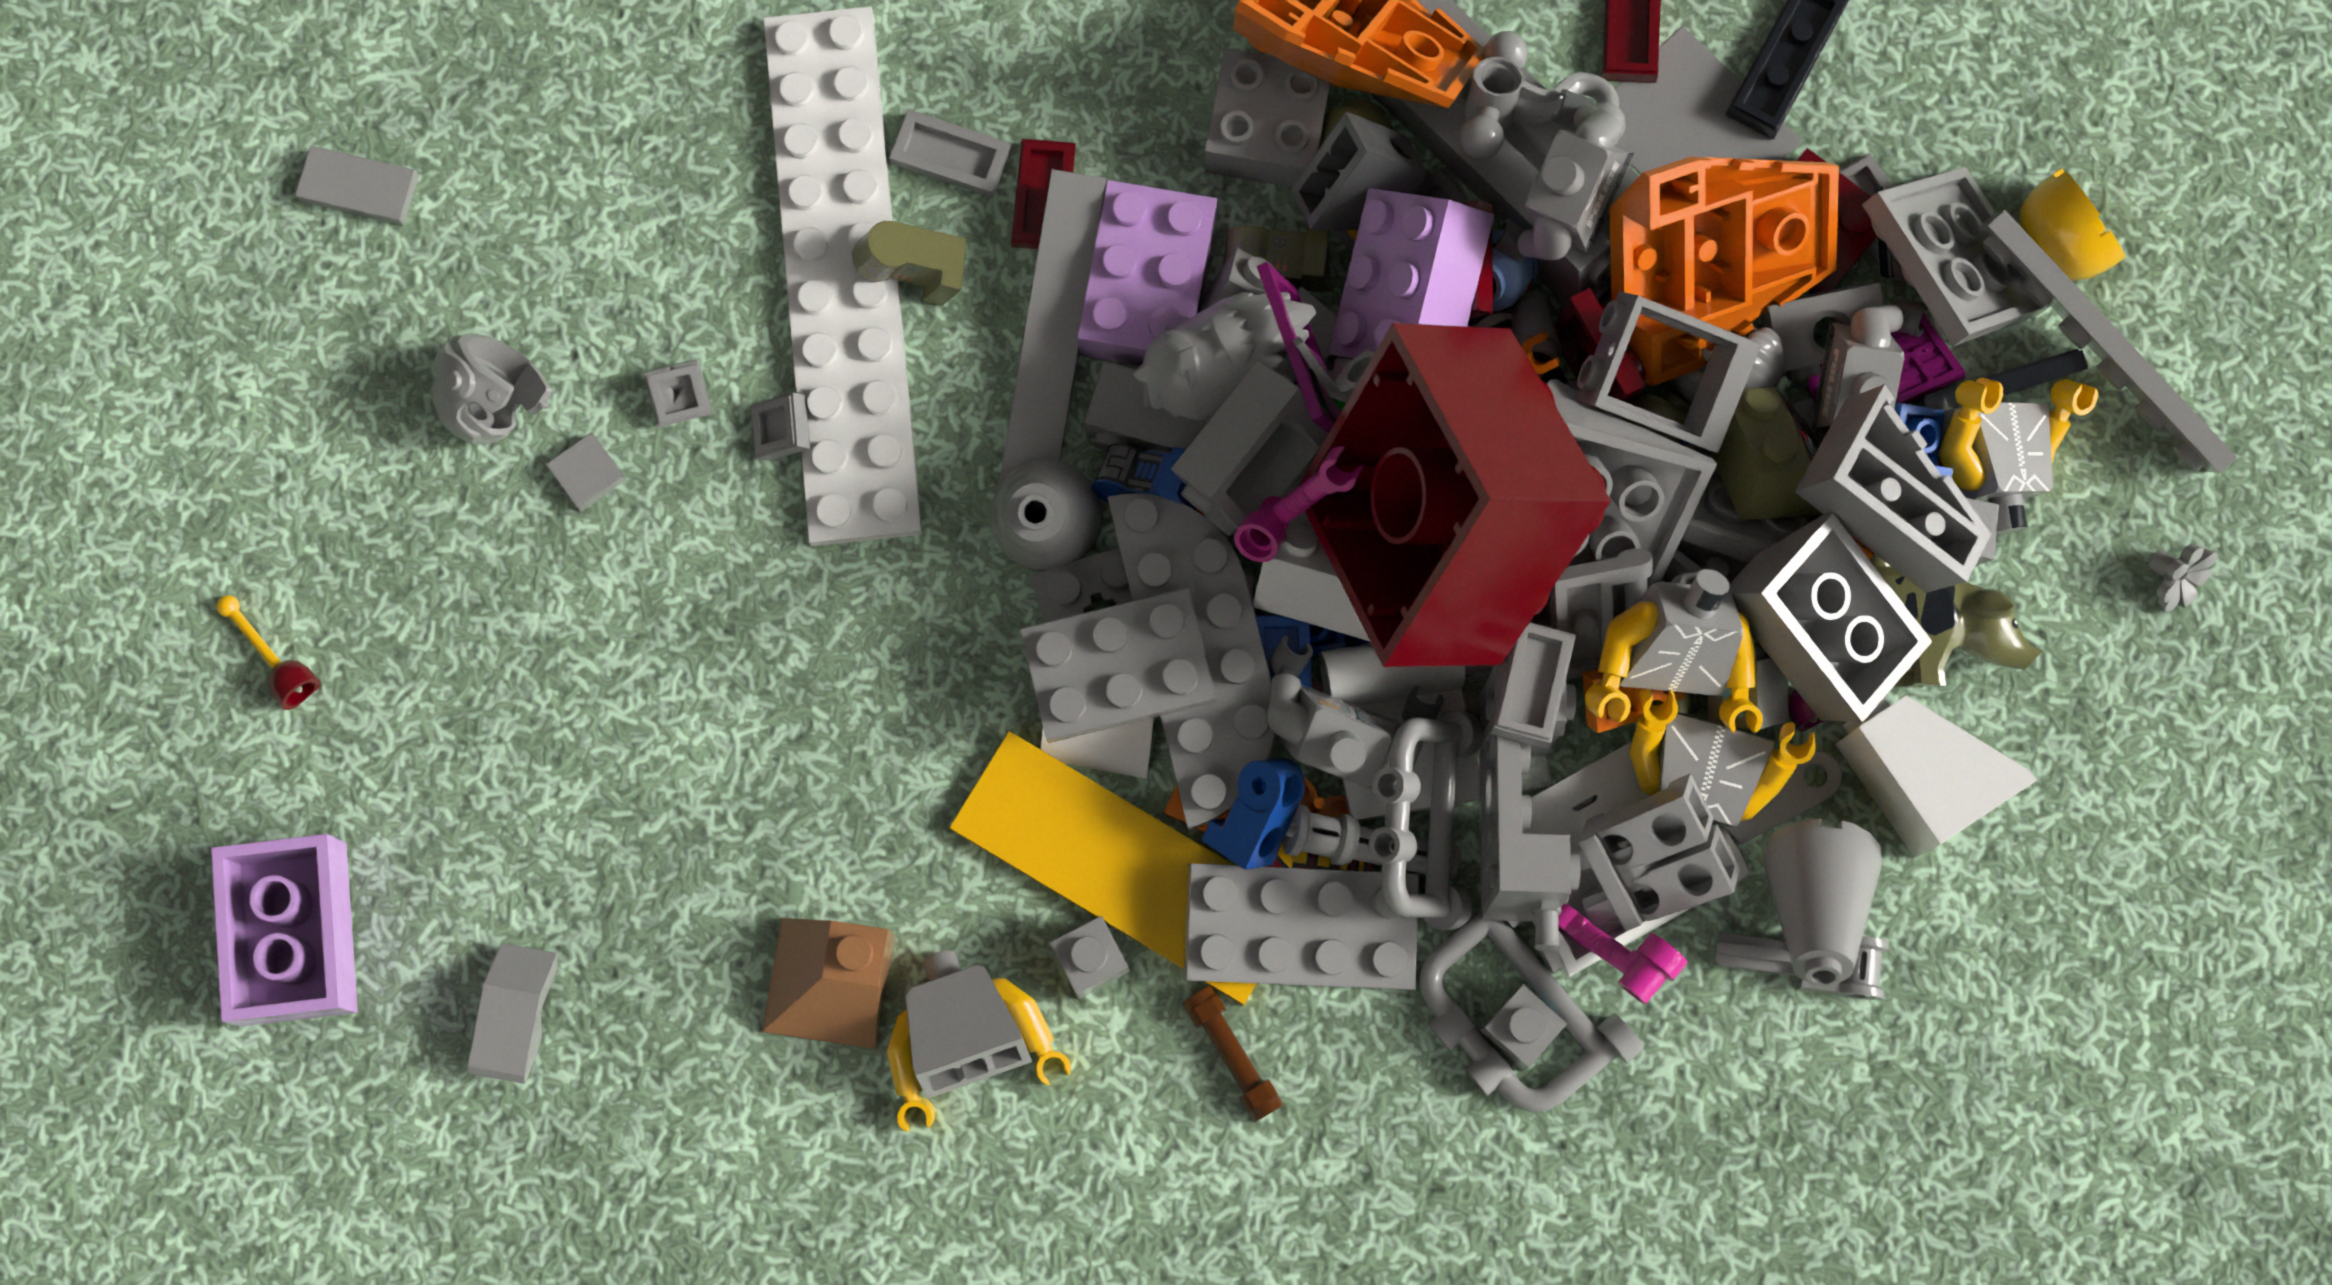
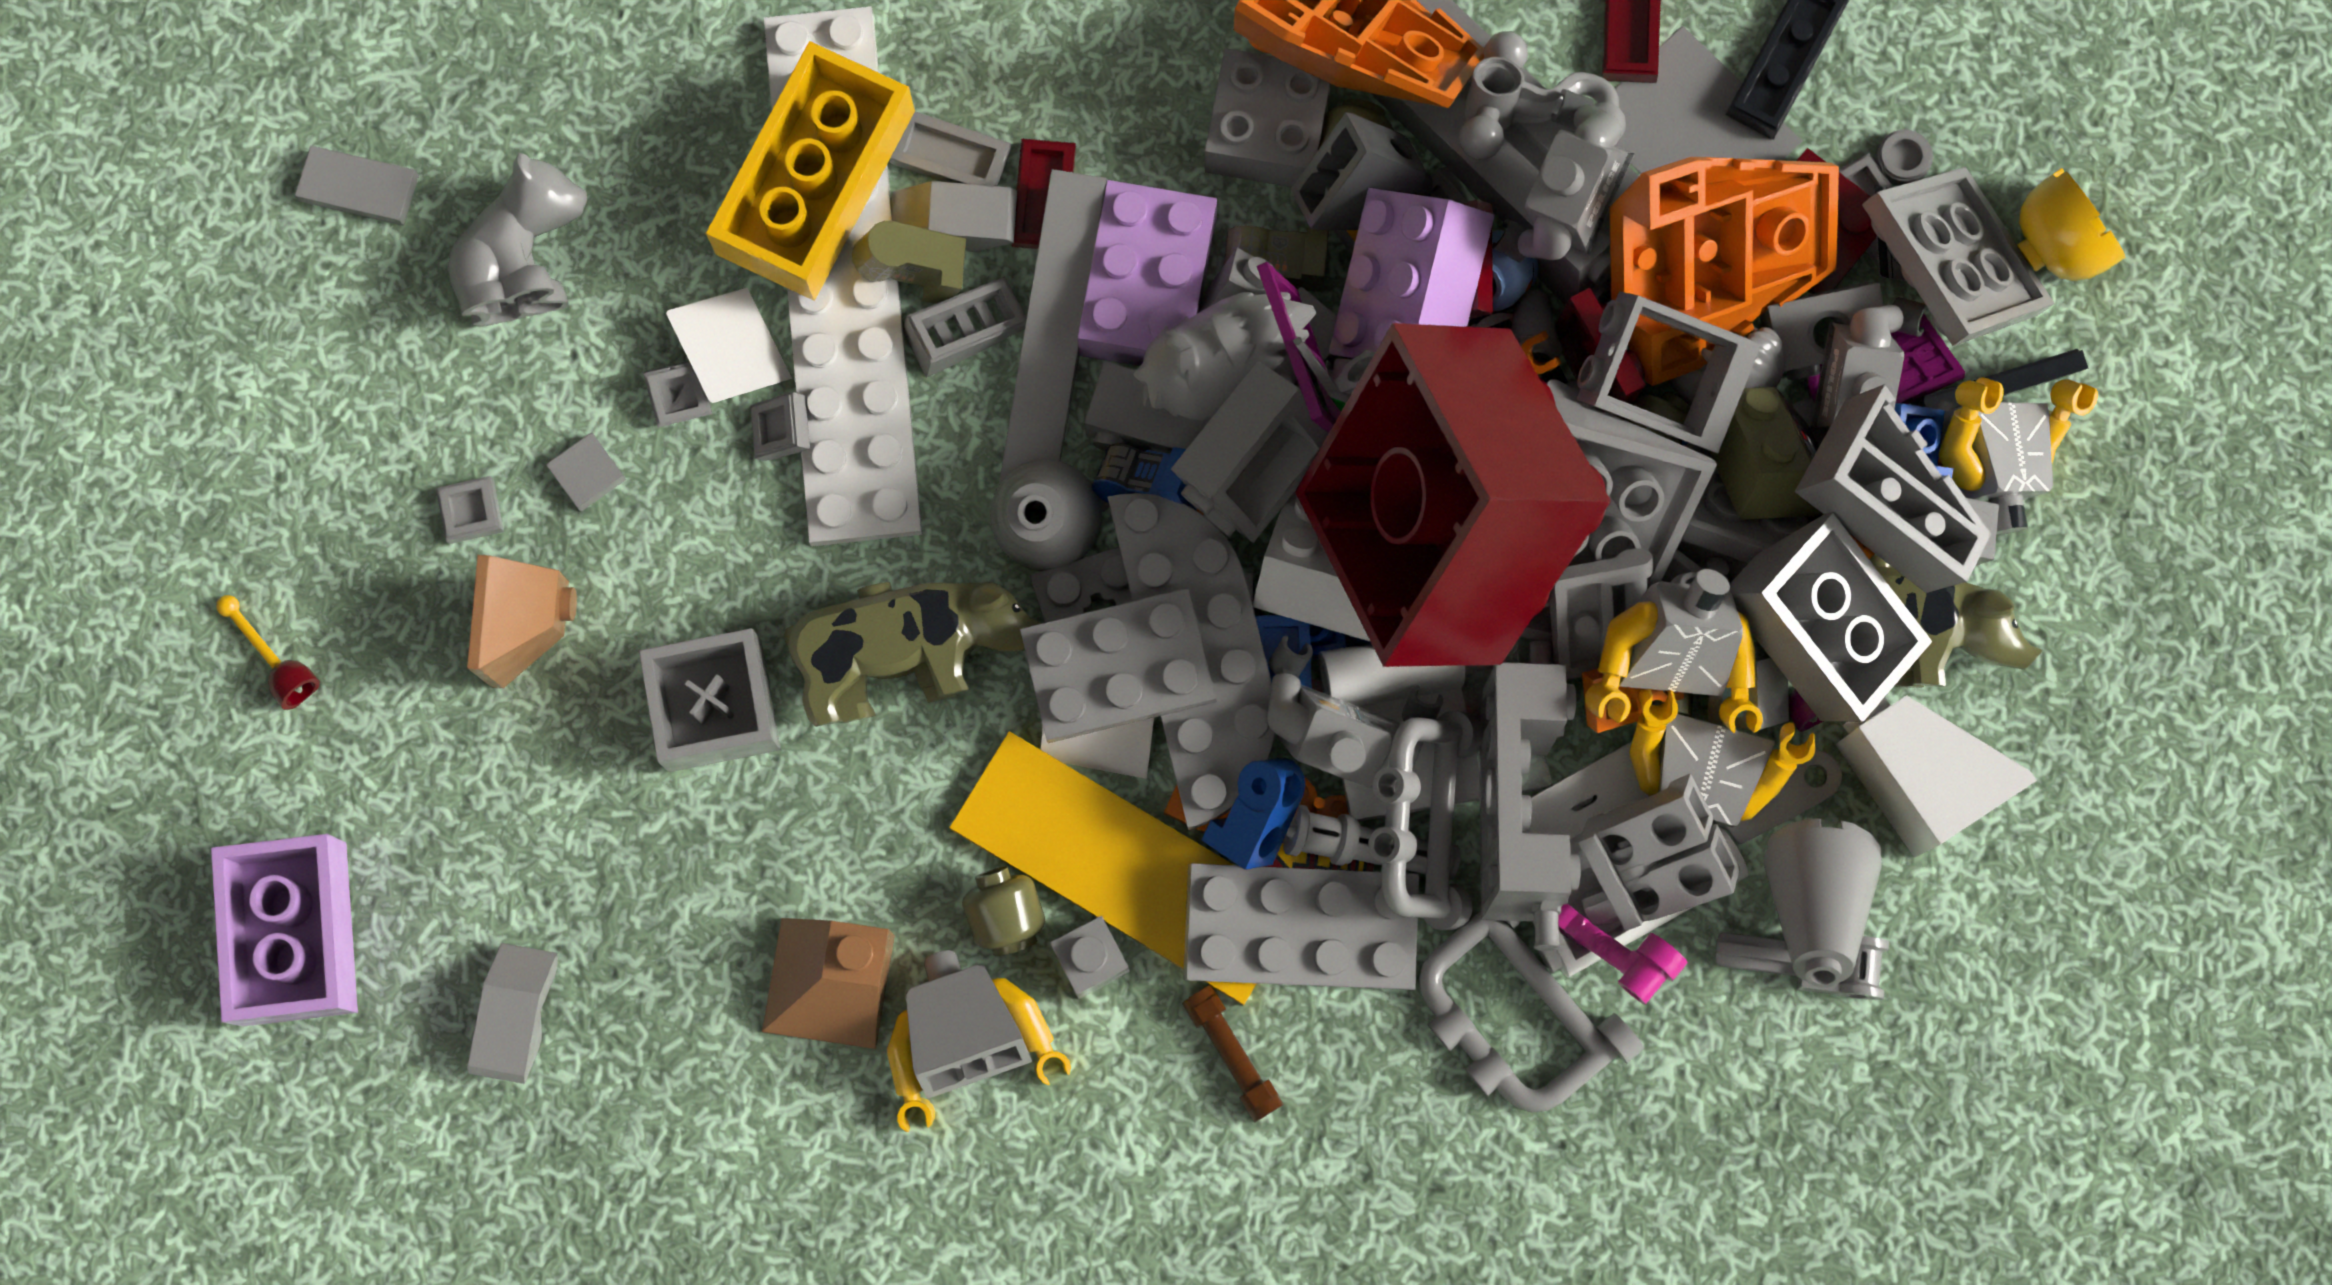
light grey helmet [430,334,552,444] -> none
dark pink brick [1234,446,1364,562] -> none
light grey brick [1479,984,1567,1071] -> none
light grey tile [1490,622,1576,749] -> none
light grey plate [1978,210,2237,473] -> none
light grey plant [2149,544,2218,612] -> none
none -> light grey tile [436,476,504,544]
none -> light grey animal [448,153,587,326]
none -> slope [467,555,577,689]
none -> light grey brick [639,628,781,772]
none -> white sticker [666,288,792,403]
none -> yellow brick [706,41,915,301]
none -> olive animal [784,582,1043,727]
none -> light grey slope [891,181,1017,252]
none -> light grey slope [903,277,1027,377]
none -> olive head [962,866,1045,956]
none -> light grey tile [1875,129,1933,186]

